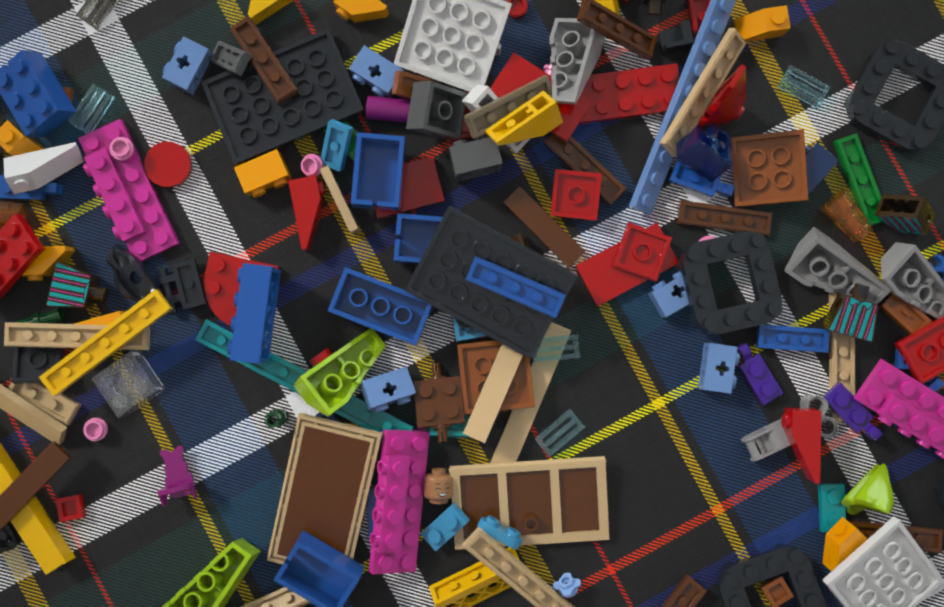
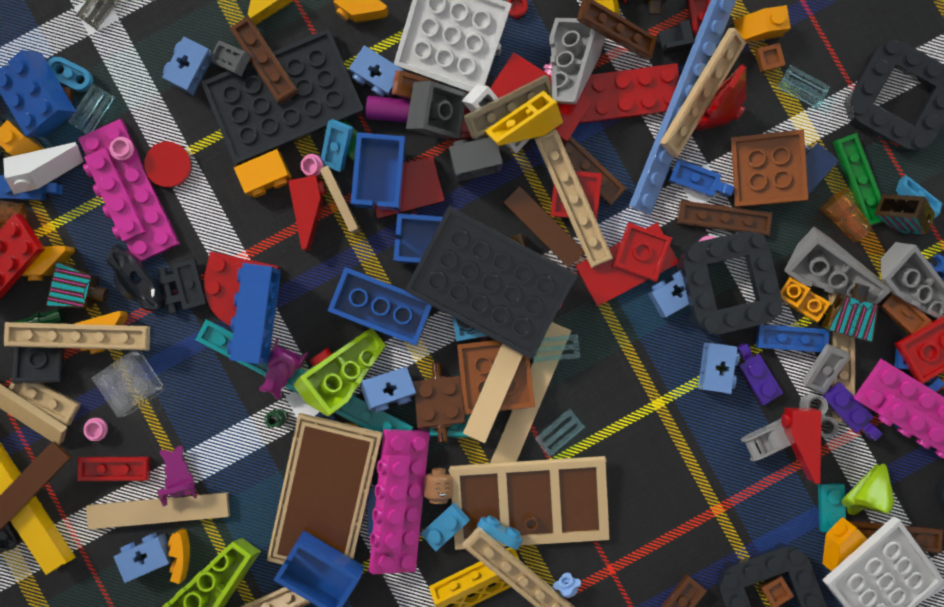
yellow plate [39,289,173,396] -> none
red tile [56,493,86,522] -> none
blue plate [466,256,566,318] -> none
clear blue brick [676,124,732,182] -> none
none -> dark azure plate [48,57,93,92]
none -> red tile [77,456,150,481]
none -> tan tile [86,492,230,529]
none -> medium blue brick [114,533,176,583]
none -> light orange slope [168,528,190,584]
none -> magenta hair [259,339,308,400]
none -> tan tile [535,129,613,268]
none -> dark orange plate [755,43,786,73]
none -> light orange slope [780,277,831,324]
none -> light grey plate [803,343,850,393]
none -> dark azure plate [896,175,942,218]

